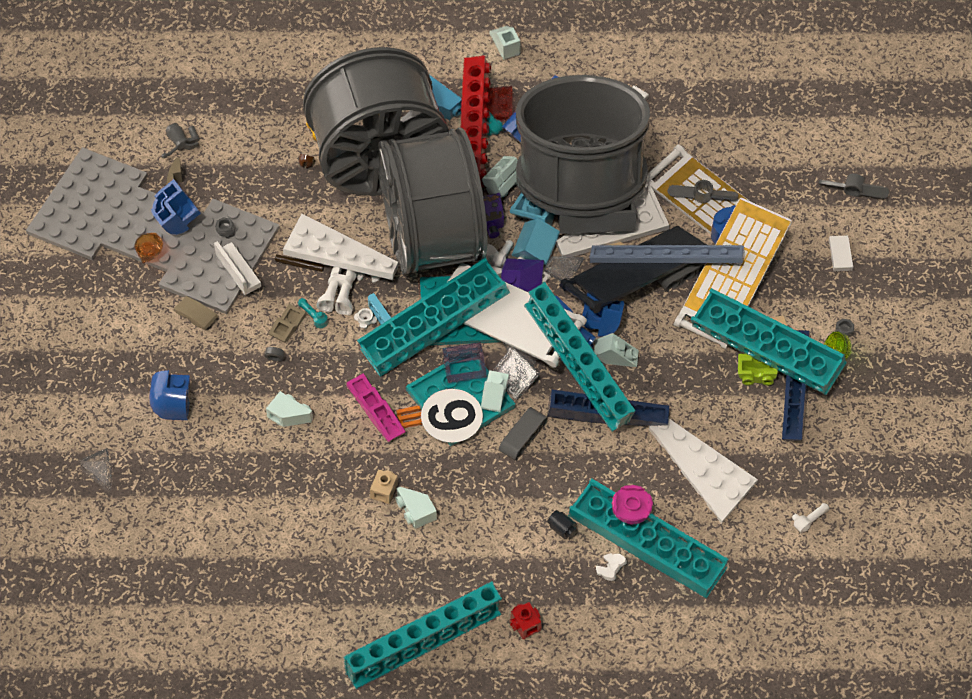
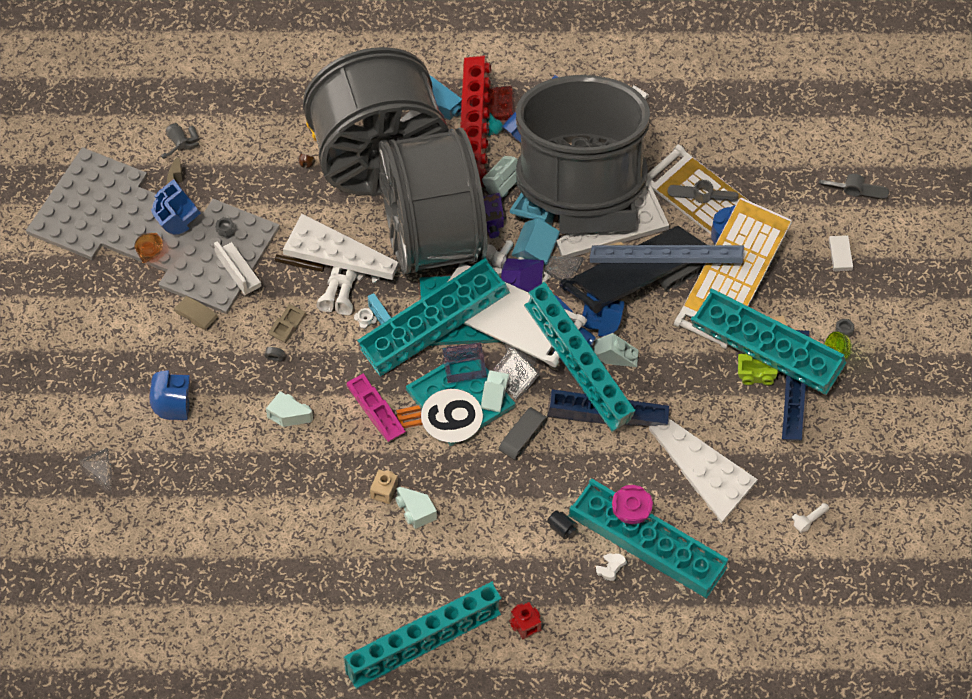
teal piece [298,298,328,329] -> none
light aqua slope [490,26,520,60] -> none

